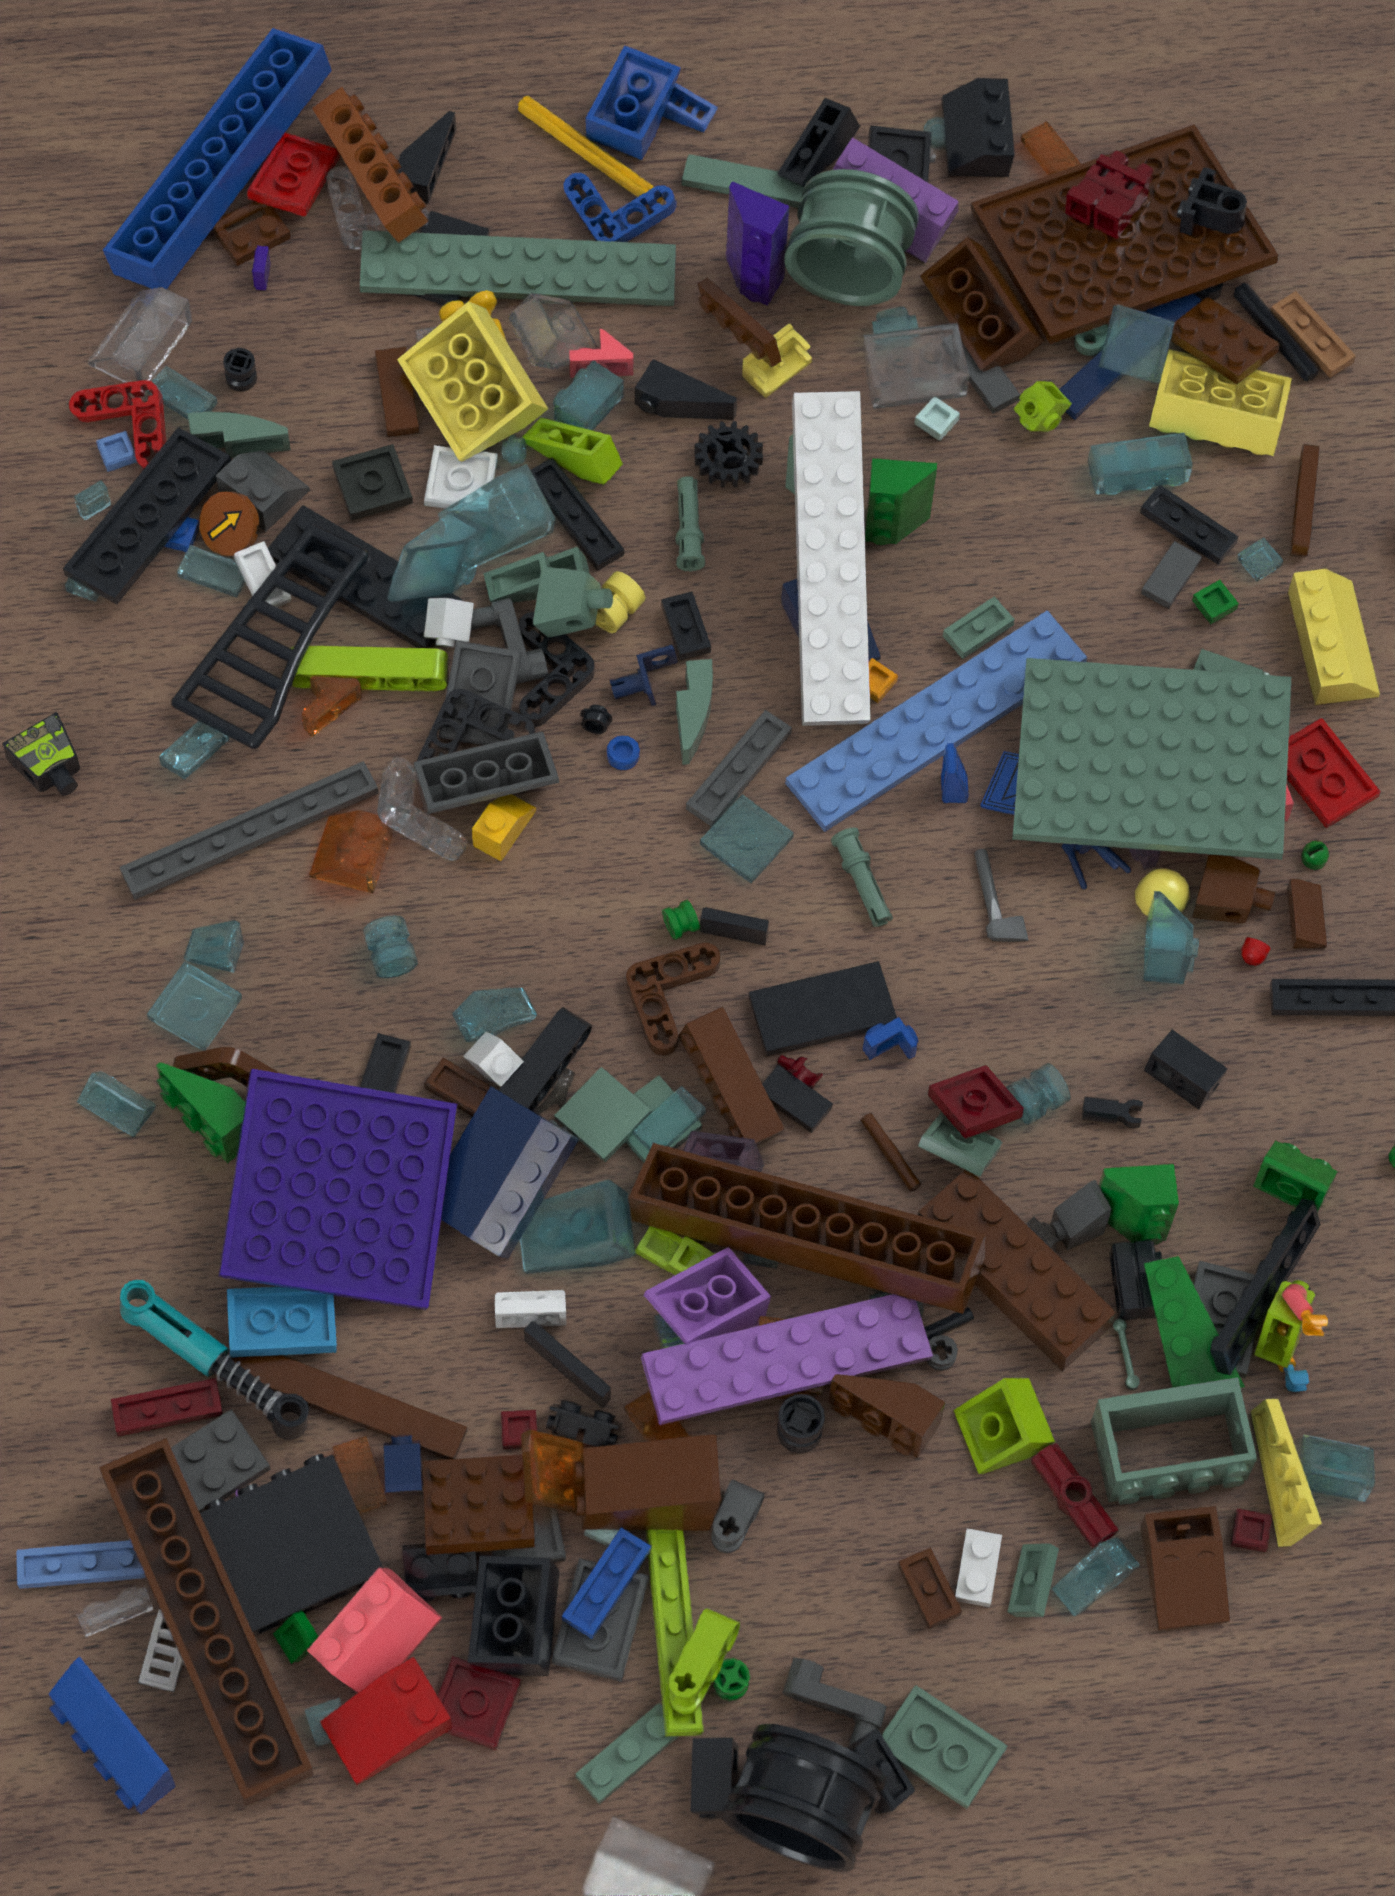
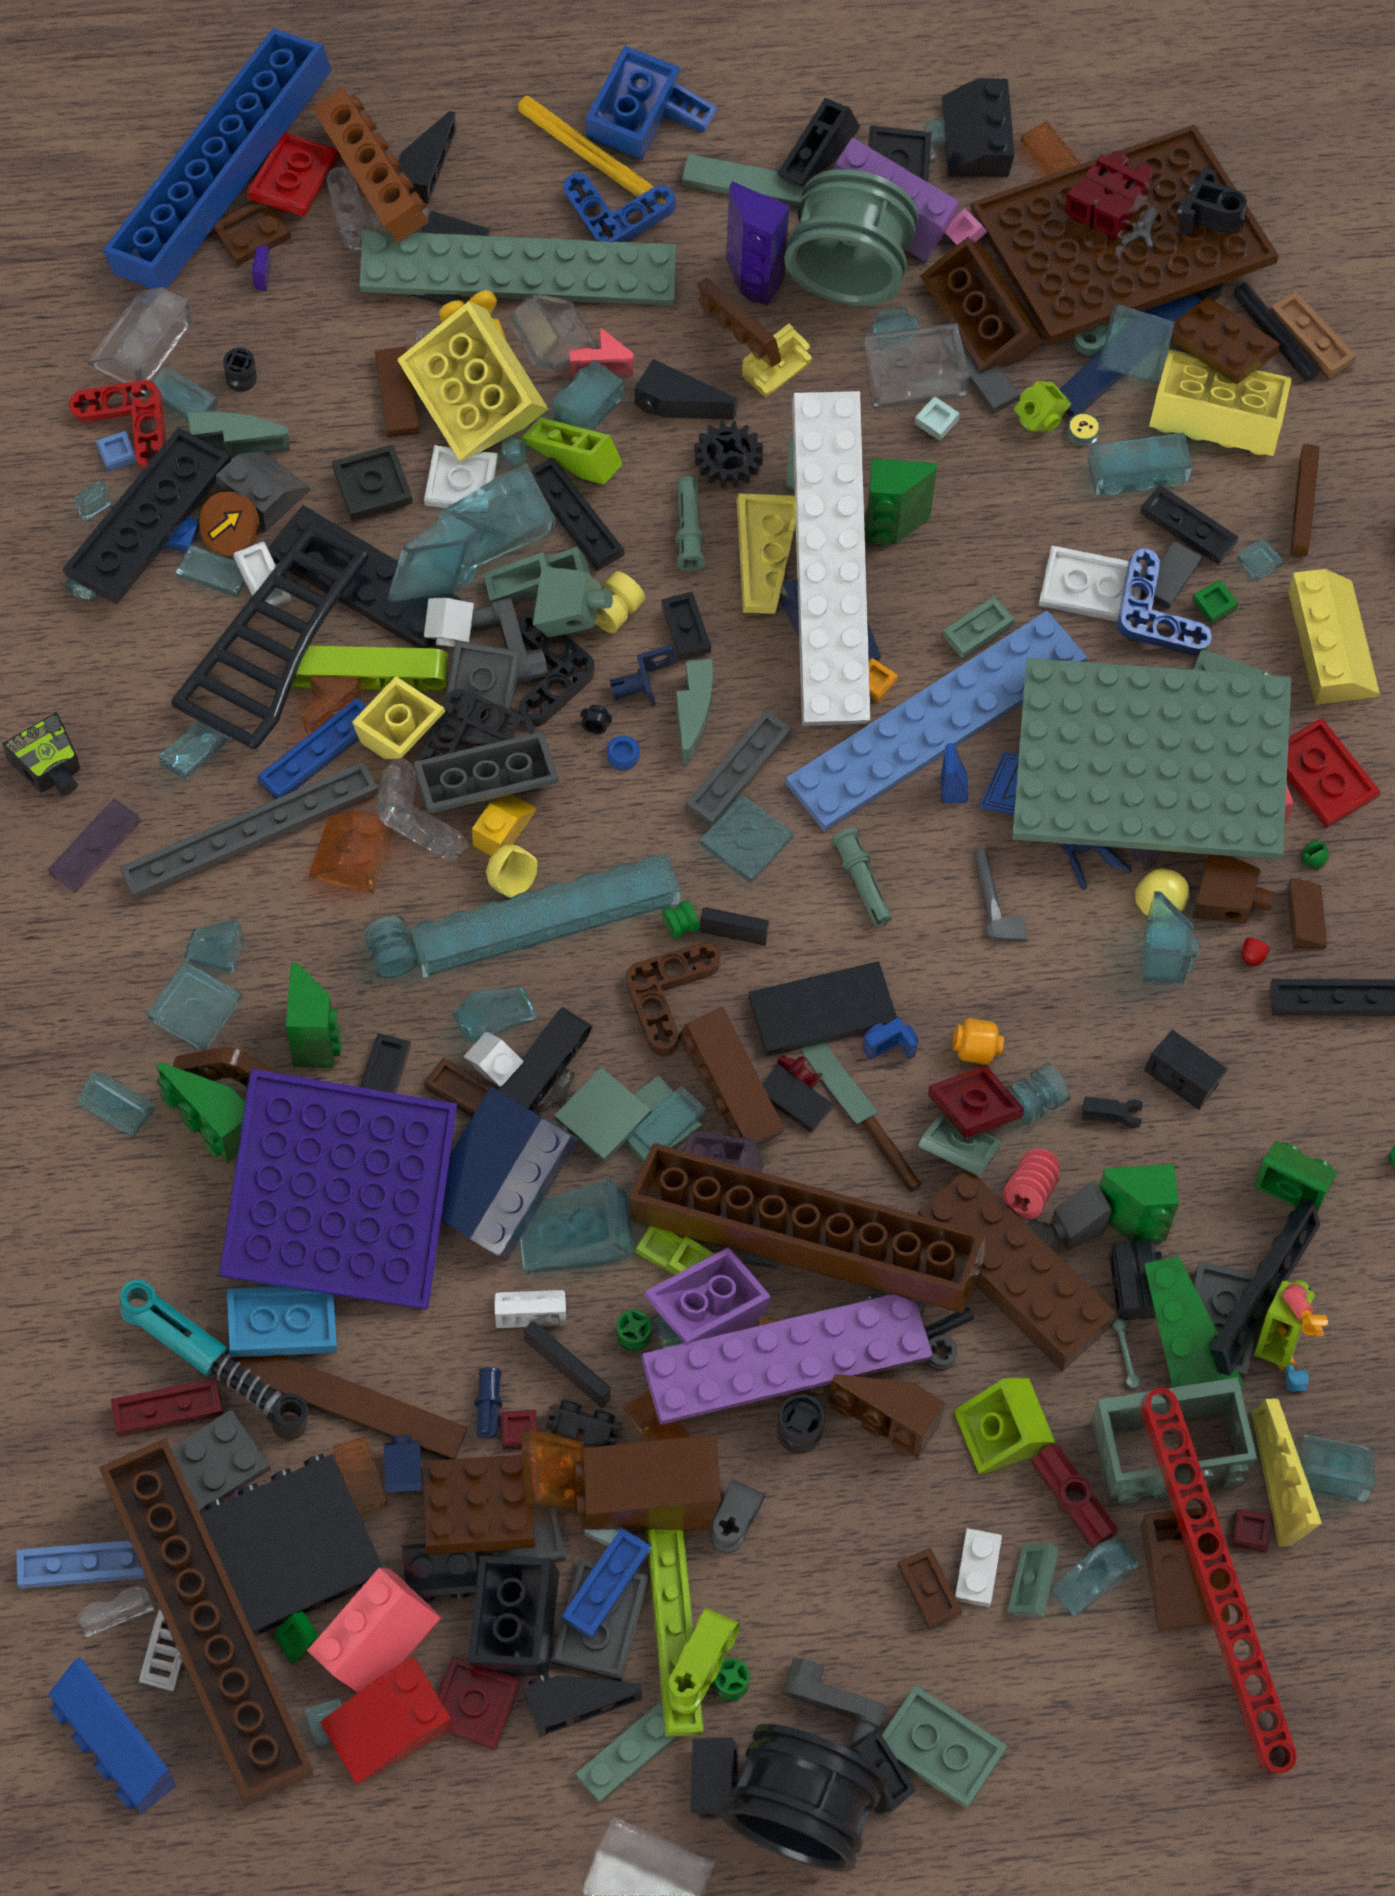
none -> clear purple plate [48,798,141,893]
none -> blue tile [257,697,367,799]
none -> green slope [286,962,342,1068]
none -> light yellow slope [352,676,445,759]
none -> clear light blue brick [410,854,680,978]
none -> dark blue axle [474,1367,503,1439]
none -> light yellow hair [485,844,538,898]
none -> black slope [524,1675,642,1737]
none -> green wheel [617,1309,652,1352]
none -> light yellow wing [737,494,796,614]
none -> sand green sticker [800,1043,878,1124]
none -> bright pink plate [945,208,987,245]
none -> light orange head [952,1018,1004,1065]
none -> coral piece [1002,1148,1060,1220]
none -> white tile [1039,545,1146,625]
none -> tile [1067,413,1100,446]
none -> blue beam [1117,548,1212,655]
none -> dark grey bar [1121,207,1158,248]
none -> red beam [1140,1388,1297,1773]

